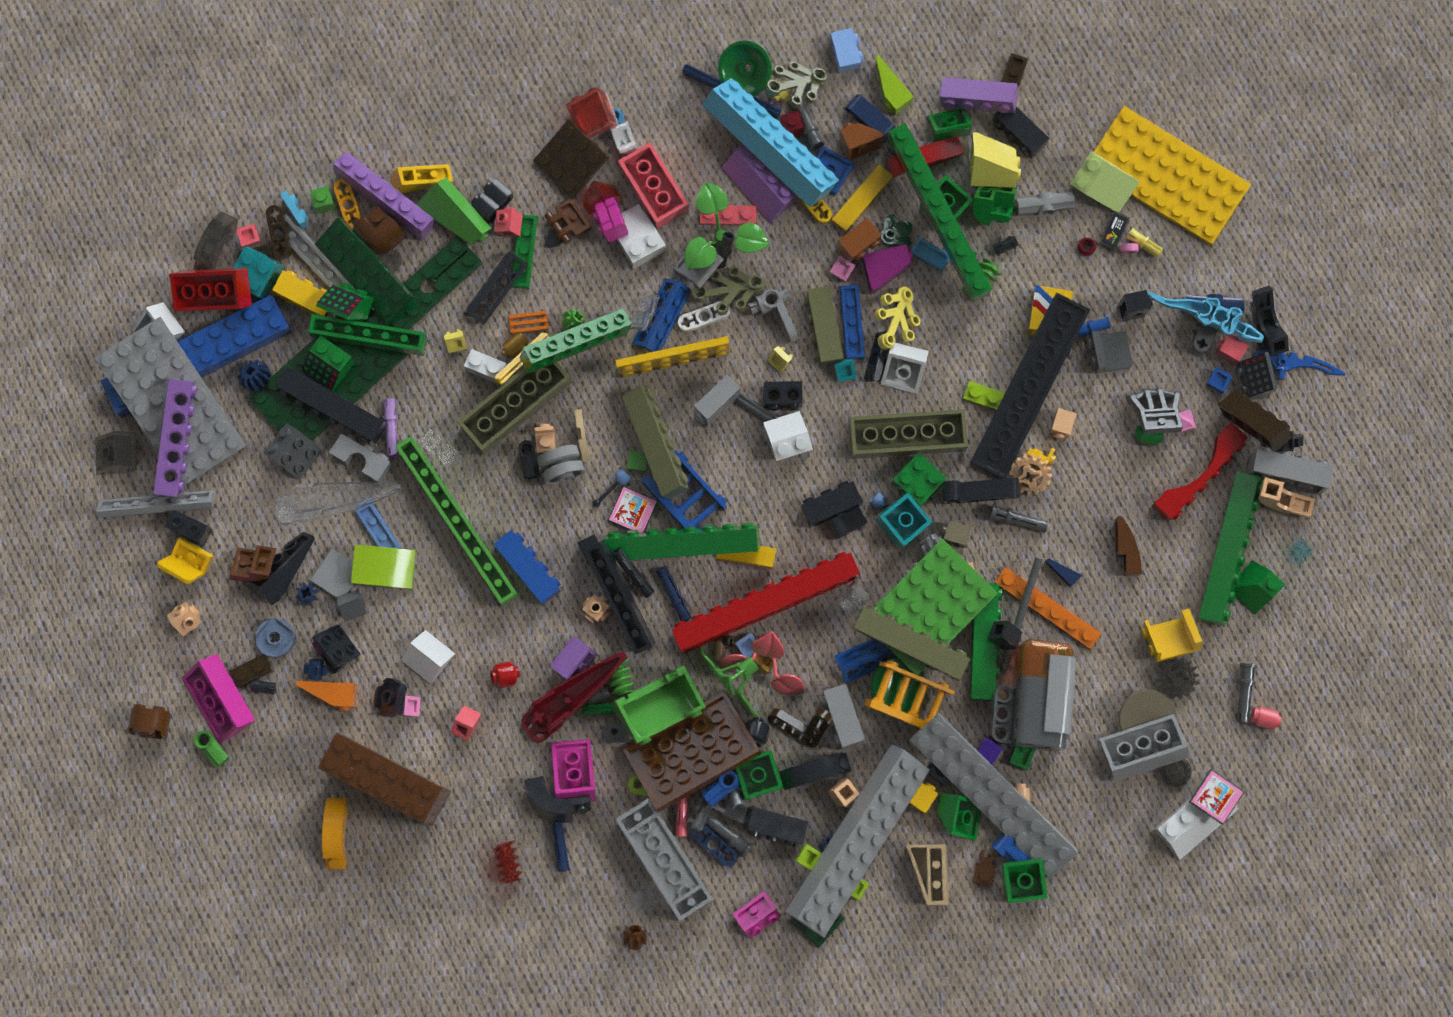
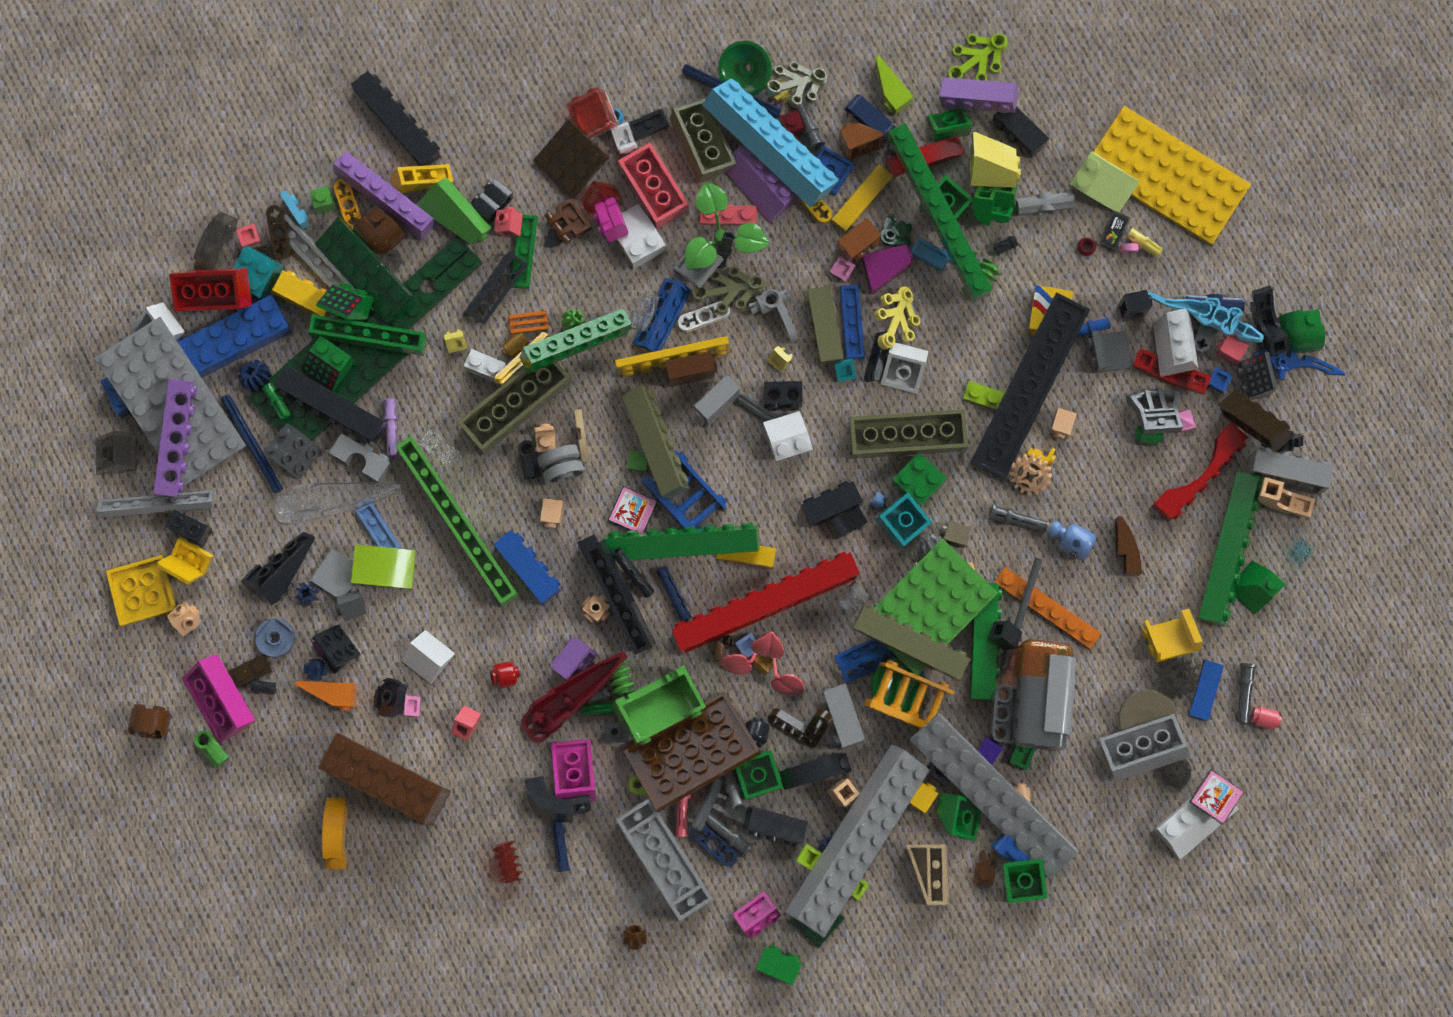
reddish brown slope [229,545,276,581] -> none
hinge [593,469,631,507] -> none
bright green plant [699,647,760,717] -> none
blue piece [701,771,740,807] -> none
light blue brick [830,28,864,73] -> none
black beam [942,478,1020,504] -> none
dark brown plate [1001,53,1029,87] -> none
dark blue piece [1045,558,1082,587] -> none
none -> yellow plate [106,555,176,627]
none -> dark blue axle [221,394,283,494]
none -> green axle [262,383,290,420]
none -> black brick [351,70,441,166]
none -> light nougat brick [540,498,564,529]
none -> black plate [628,108,669,142]
none -> reddish brown brick [665,351,717,387]
none -> olive slope [670,98,737,183]
none -> green brick [756,944,802,986]
none -> lime plant [948,33,1008,81]
none -> medium blue piece [1047,521,1096,560]
none -> red slope [1132,348,1211,394]
none -> white slope [1153,308,1198,377]
none -> blue tile [1188,659,1224,721]
none -> green brick [1277,309,1325,353]

